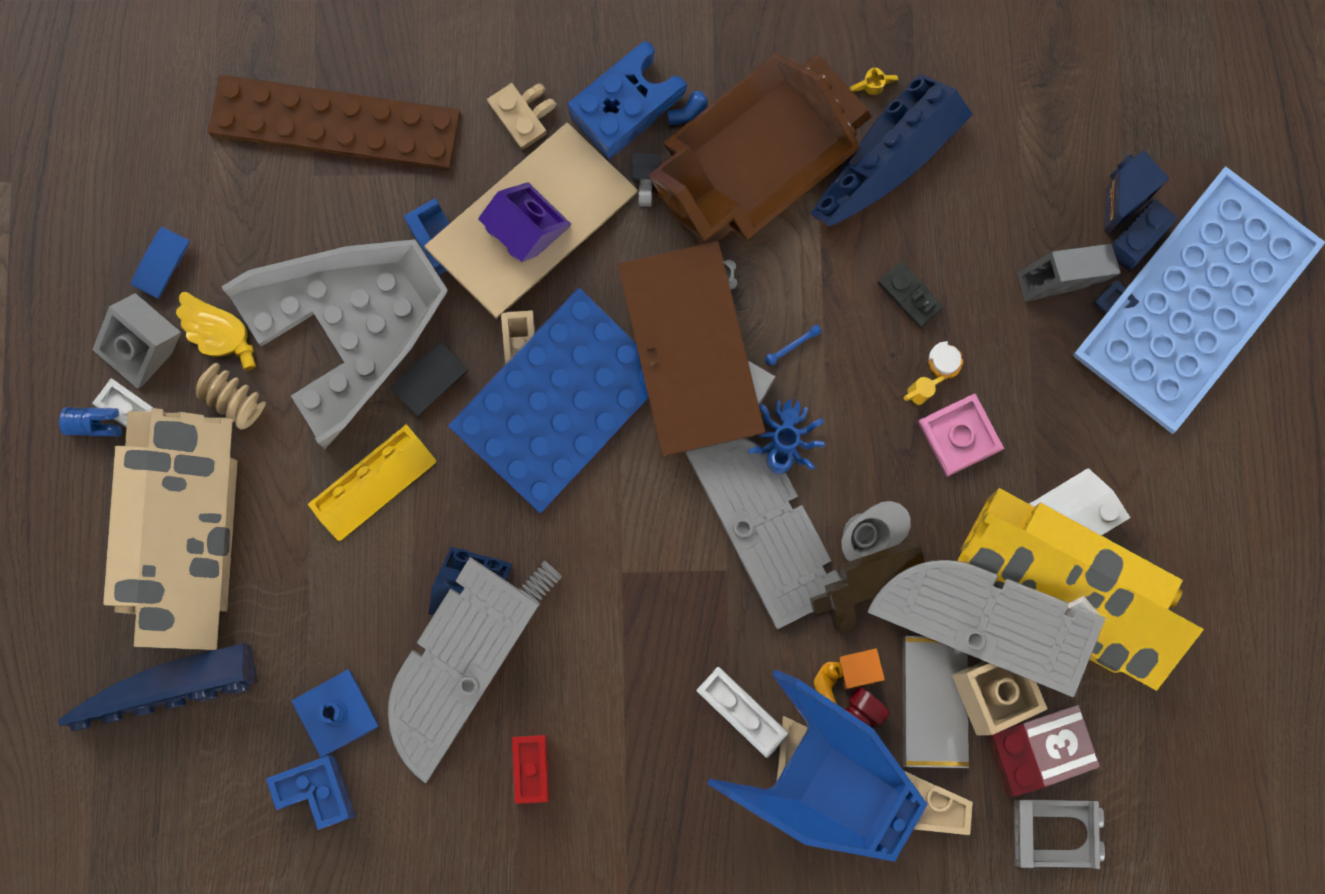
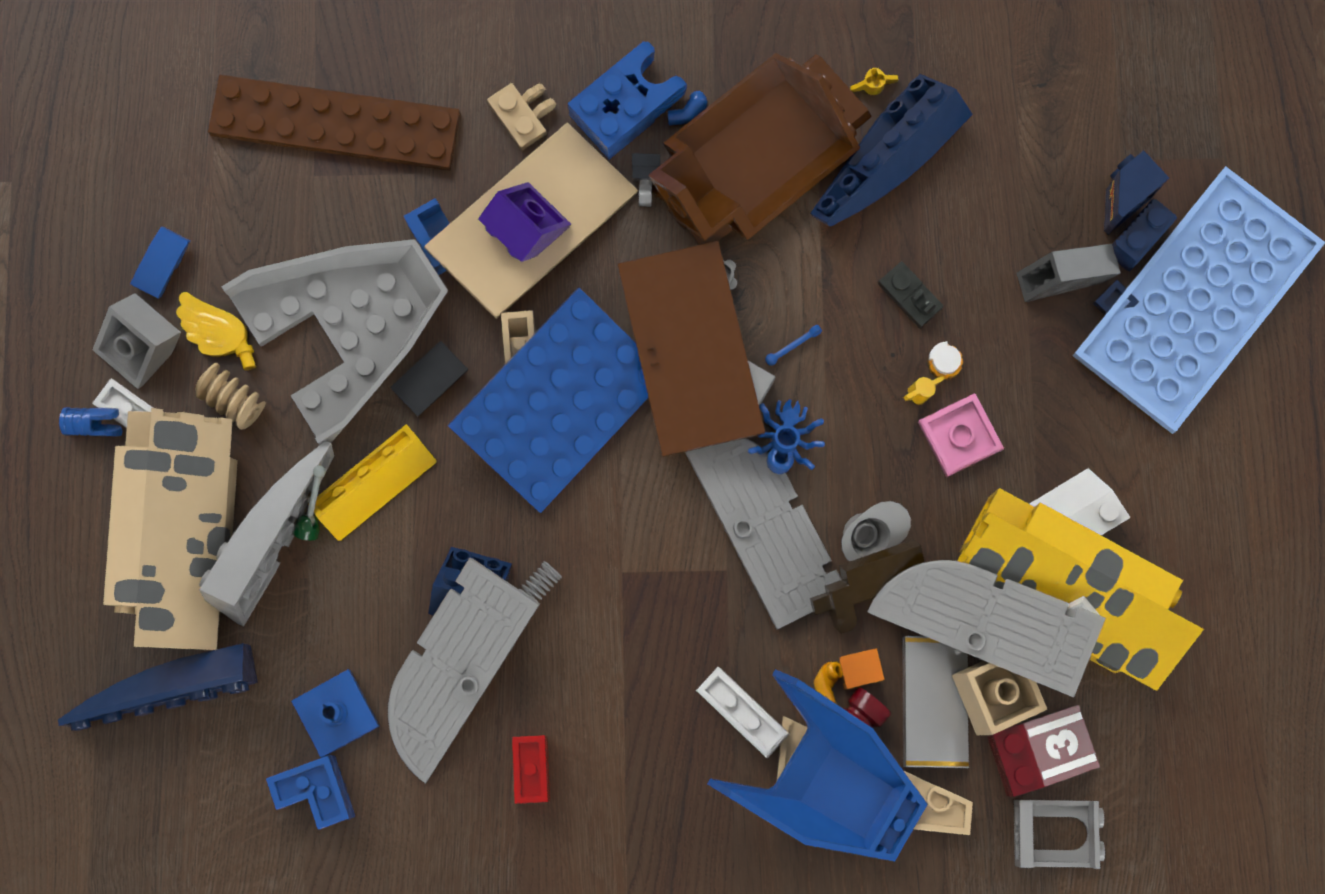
none -> light grey wedge [199,441,334,627]
none -> hinge [293,465,326,541]

